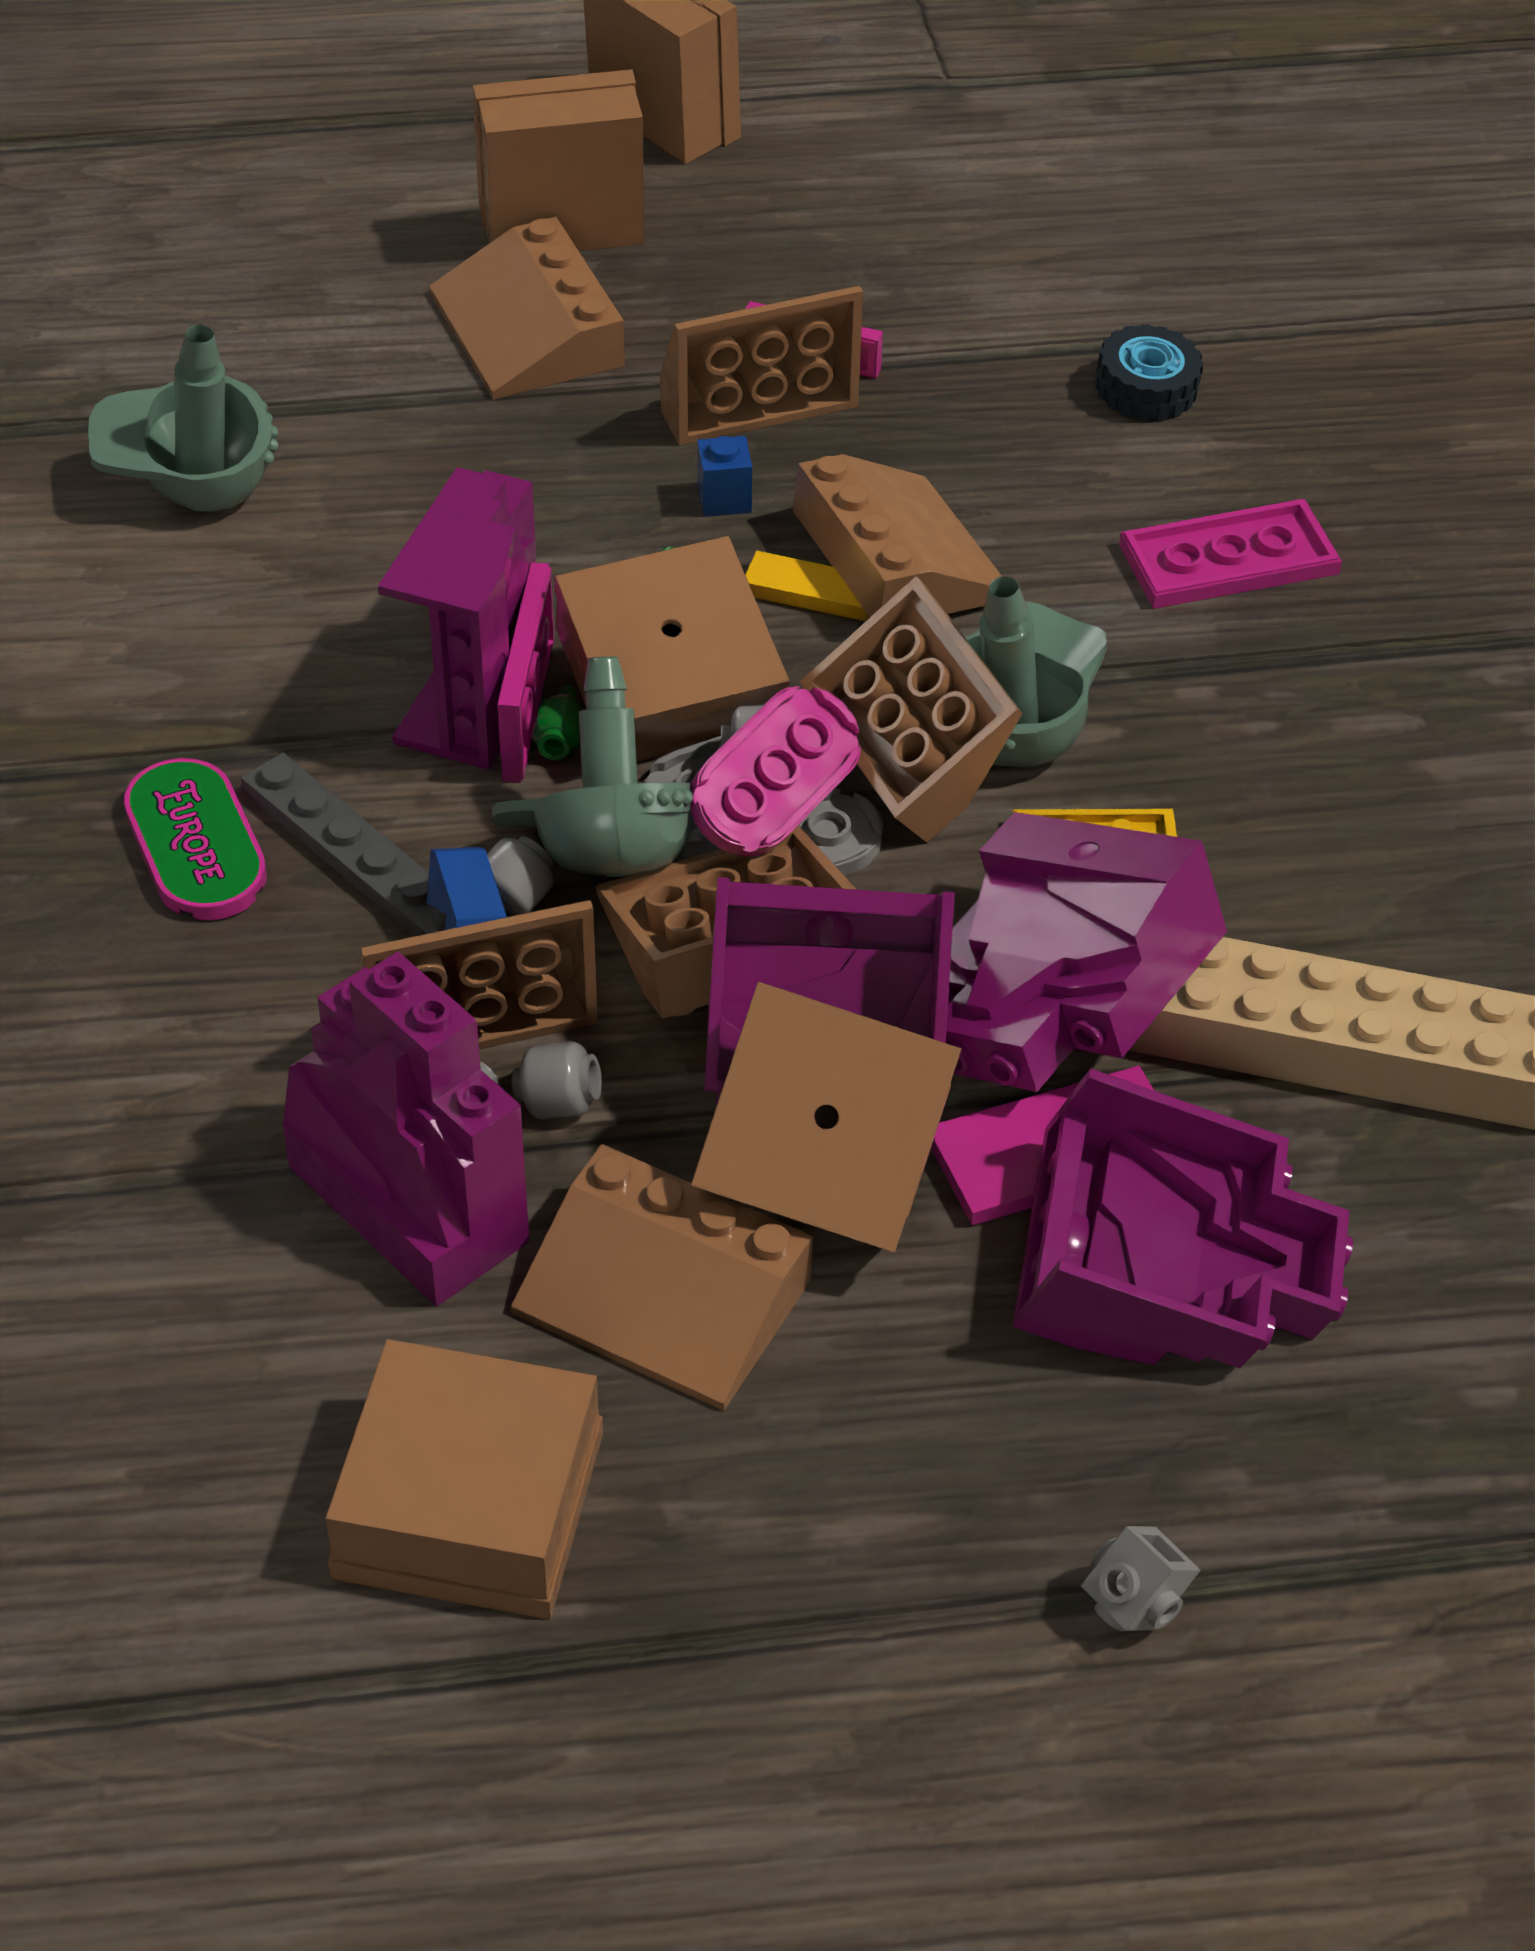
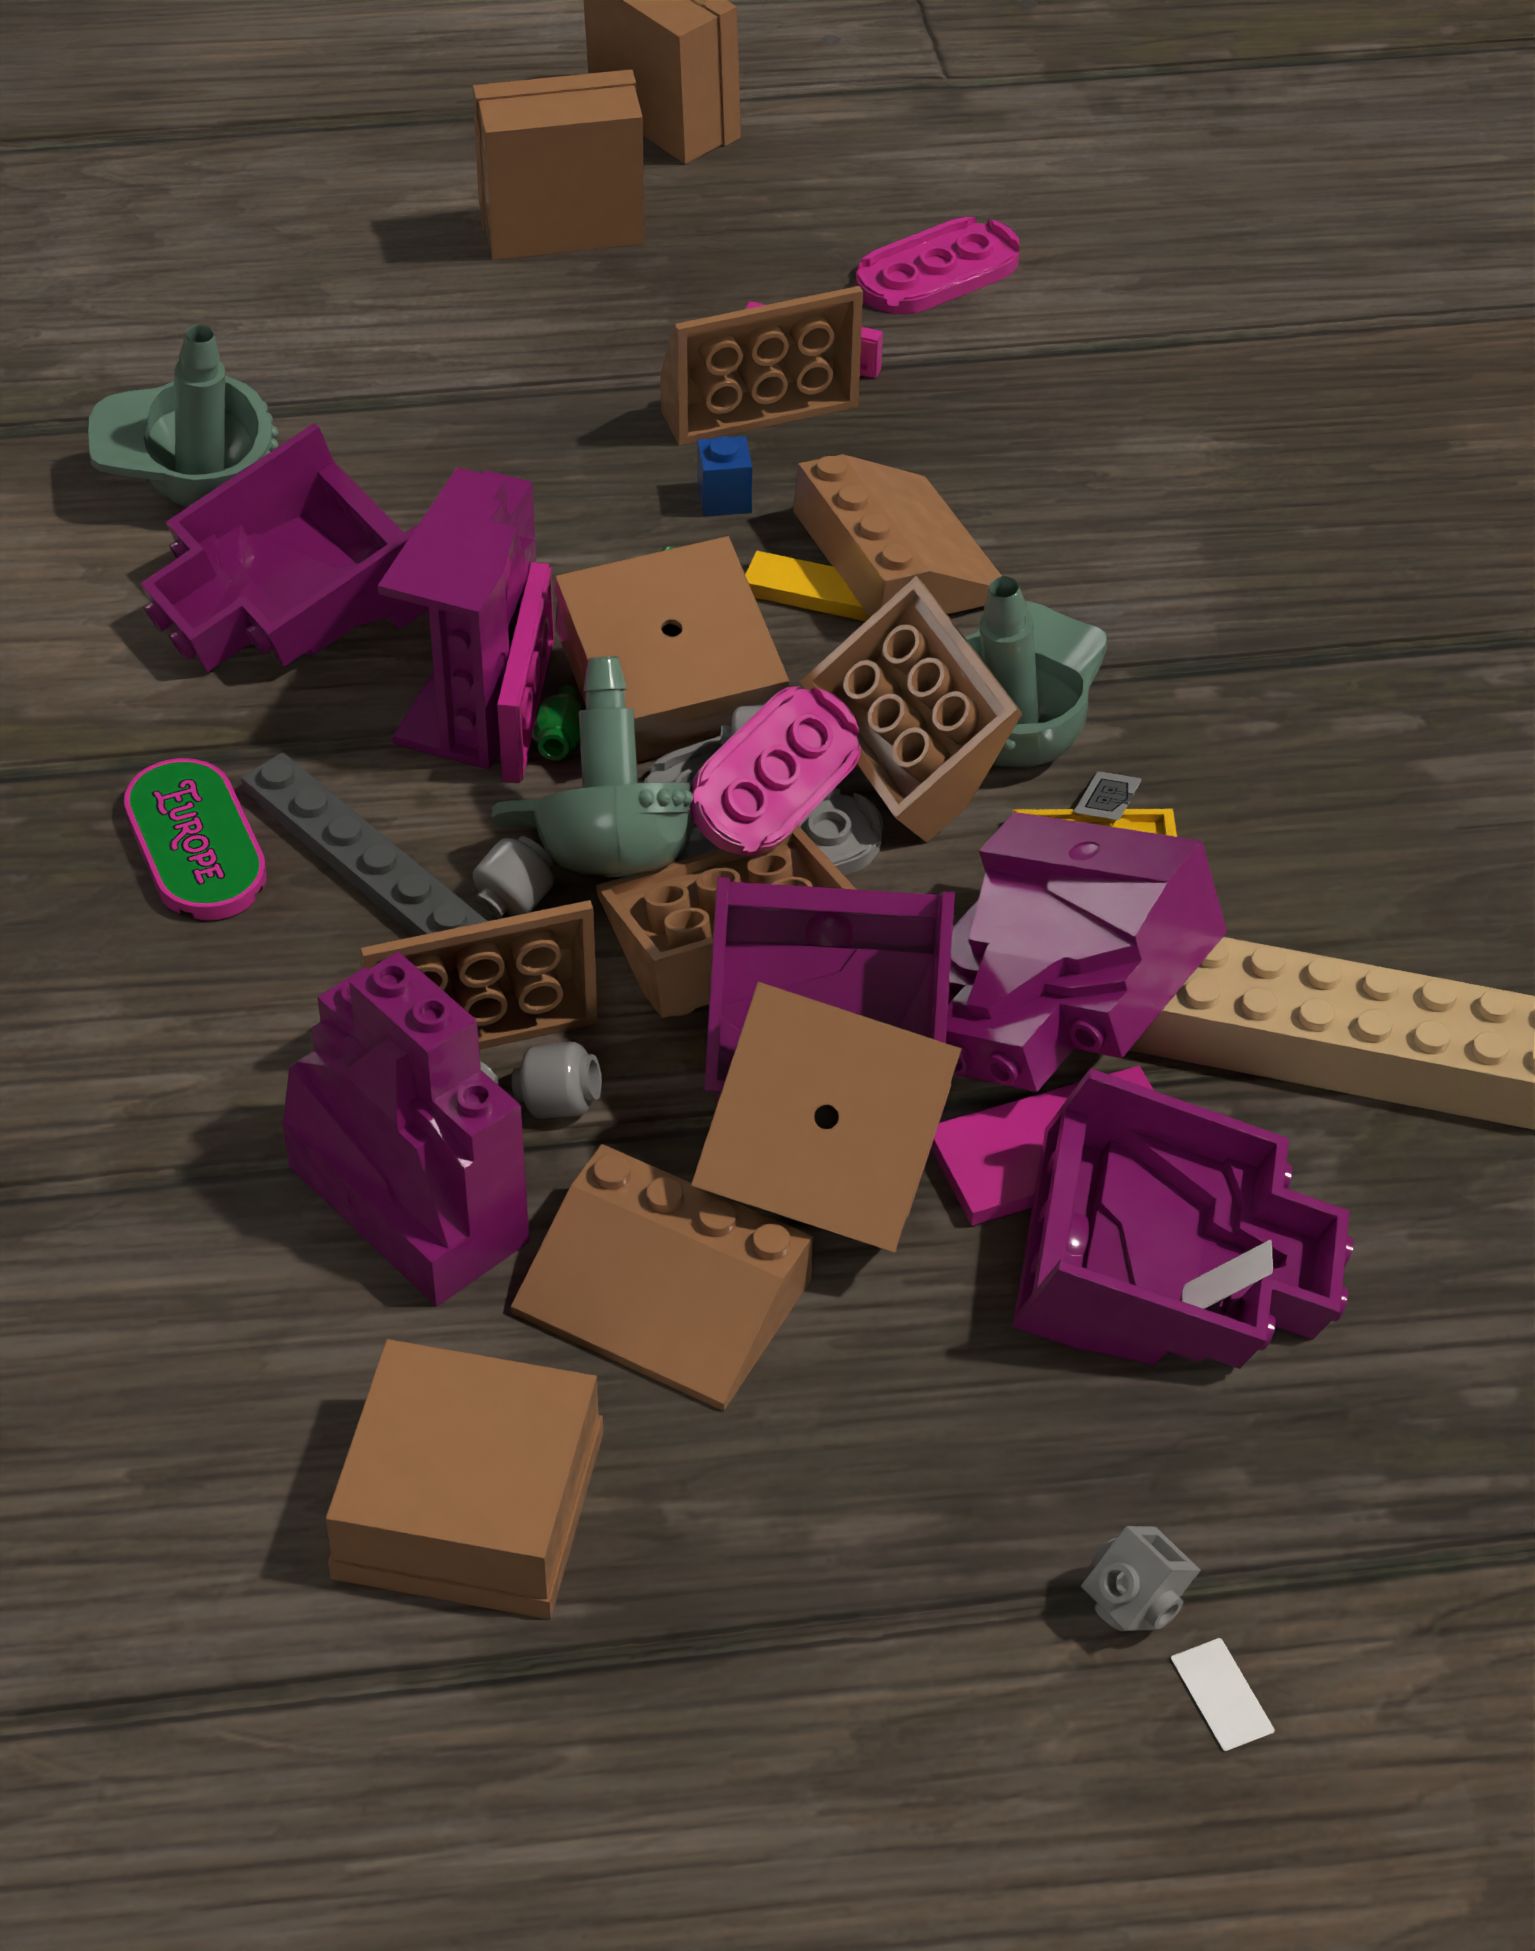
blue slope [427,847,507,930] -> none
medium nougat slope [429,217,625,400] -> none
black wheel [1095,324,1203,421] -> none
dark pink tile [1119,499,1342,609] -> none
none -> magenta panel [140,423,429,673]
none -> dark pink tile [855,217,1019,314]
none -> sticker [1074,772,1142,820]
none -> white sticker [1171,1638,1275,1751]
none -> white sticker [1182,1240,1273,1309]

